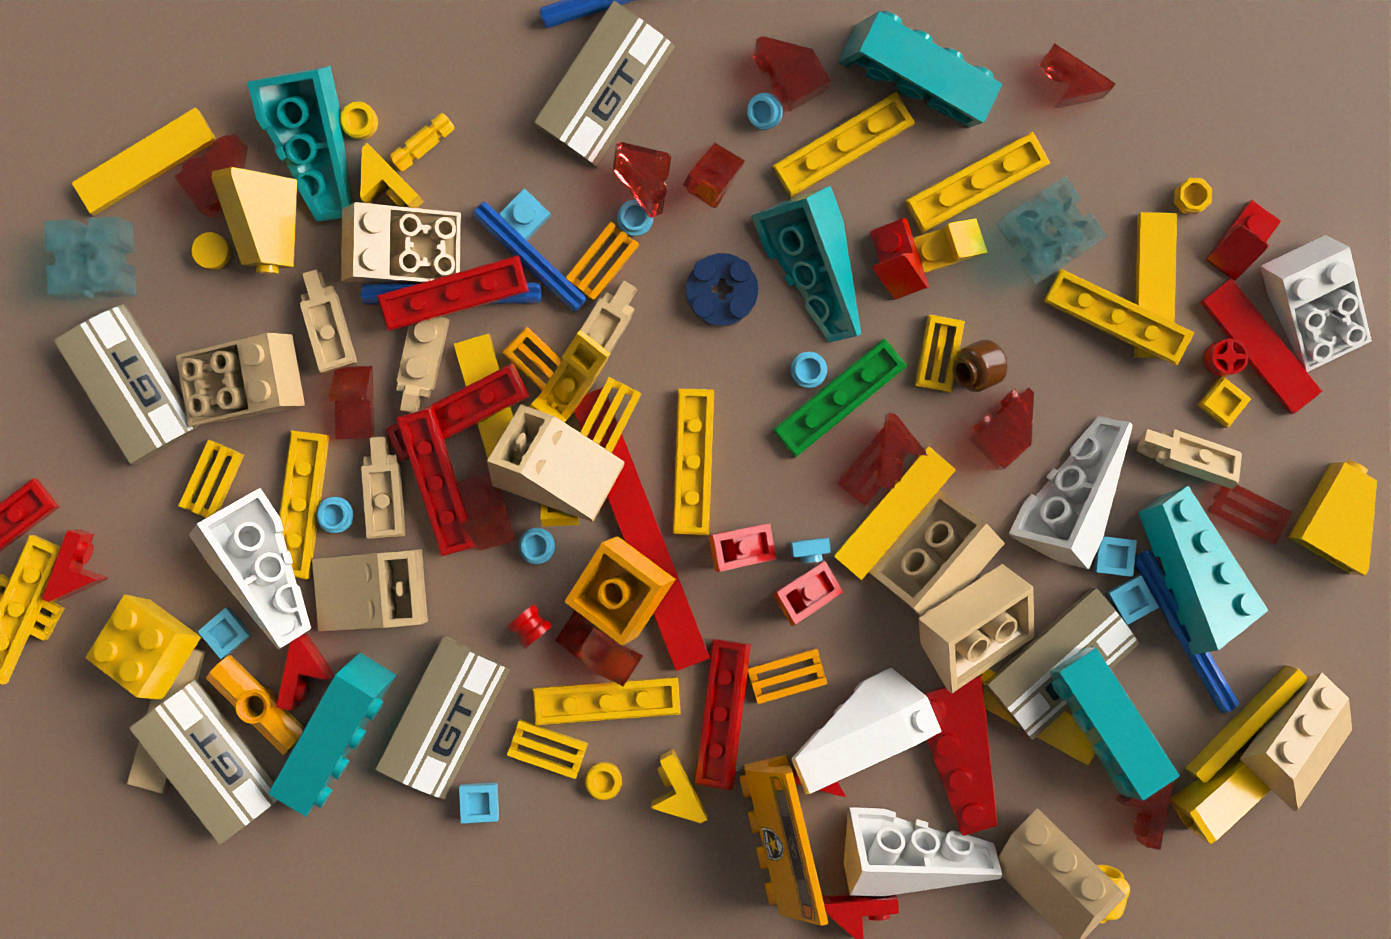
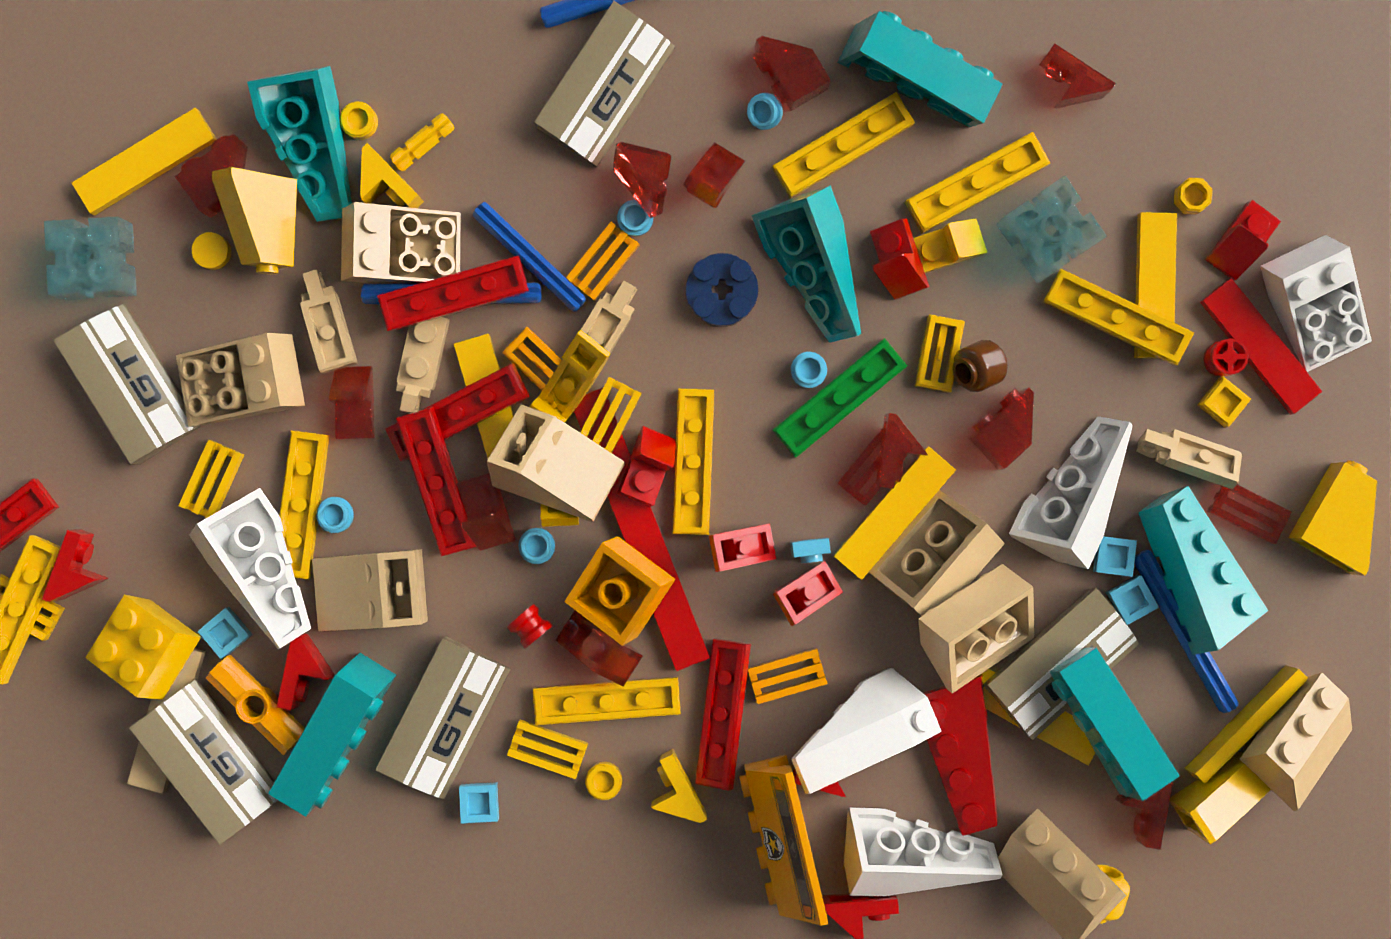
tan hinge [361,436,406,539] -> none
medium azure plate [499,188,552,241] -> none
none -> red slope [617,426,676,507]

